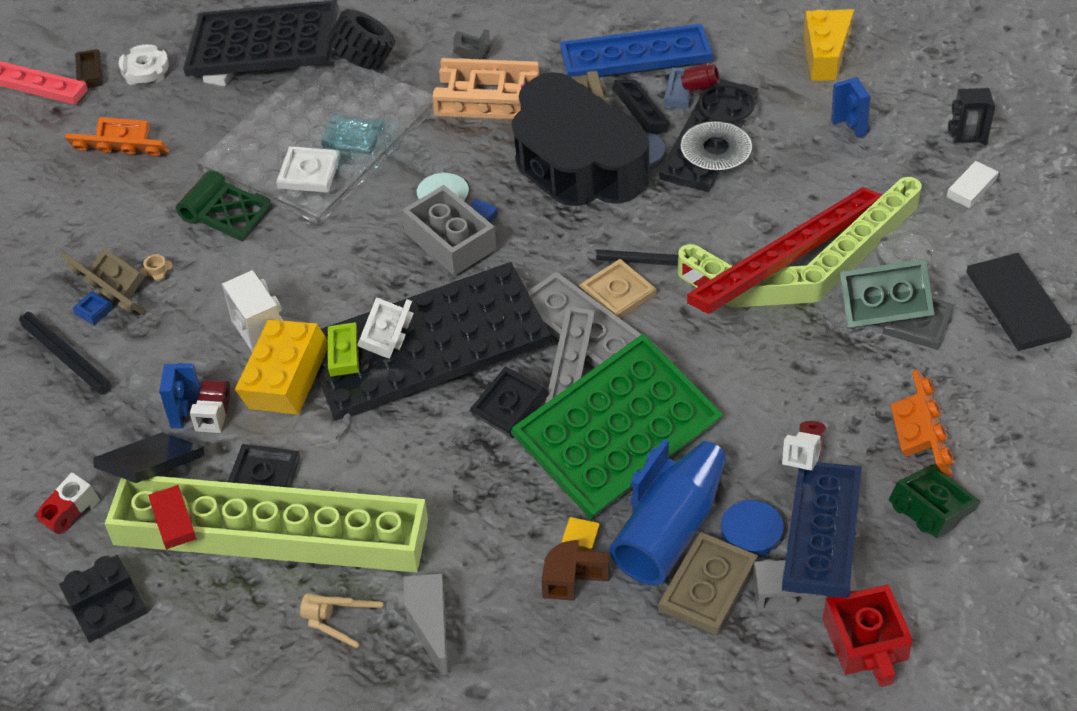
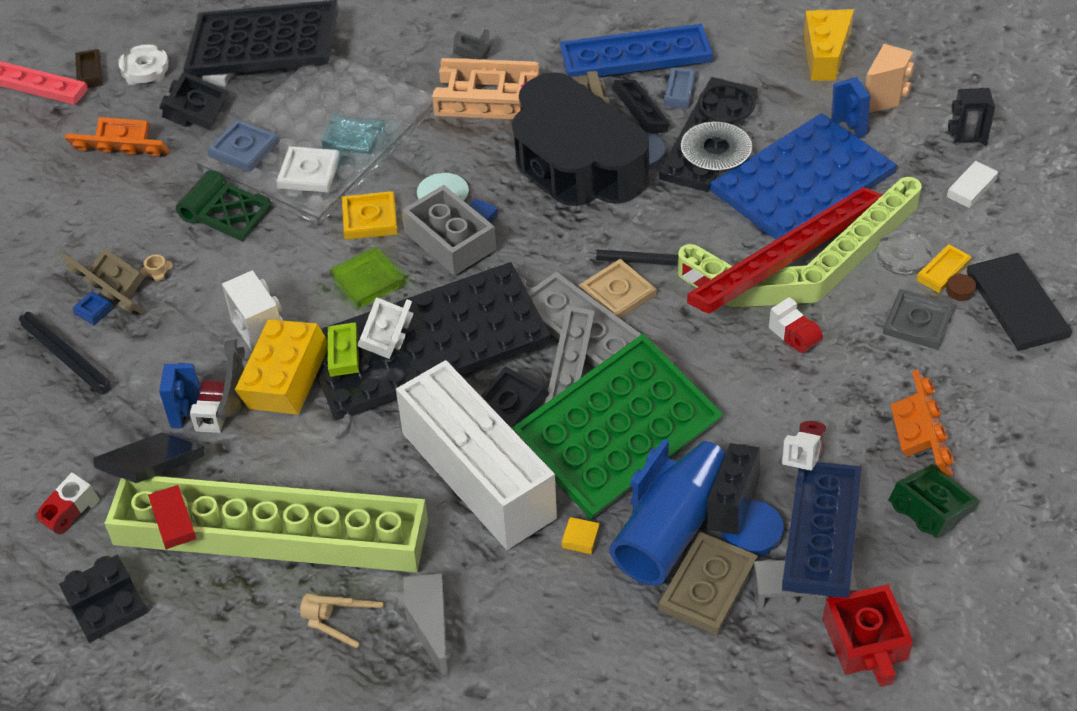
black tile [228,444,301,488] -> none
black tyre [328,9,396,70] -> none
reddish brown brick [542,540,610,601] -> none
dark red brick [681,63,720,93] -> none
sand green slope [840,258,935,328] -> none
none -> black plate [159,72,229,130]
none -> sand blue tile [207,119,280,173]
none -> dark grey piece [218,339,245,418]
none -> clear neon green tile [329,247,405,308]
none -> yellow tile [342,191,398,240]
none -> white brick [396,360,557,550]
none -> black brick [707,443,760,535]
none -> blue plate [710,113,897,240]
none -> leg [769,297,823,353]
none -> light nougat slope [865,44,915,113]
none -> yellow tile [916,244,972,294]
none -> reddish brown tile [946,274,976,301]

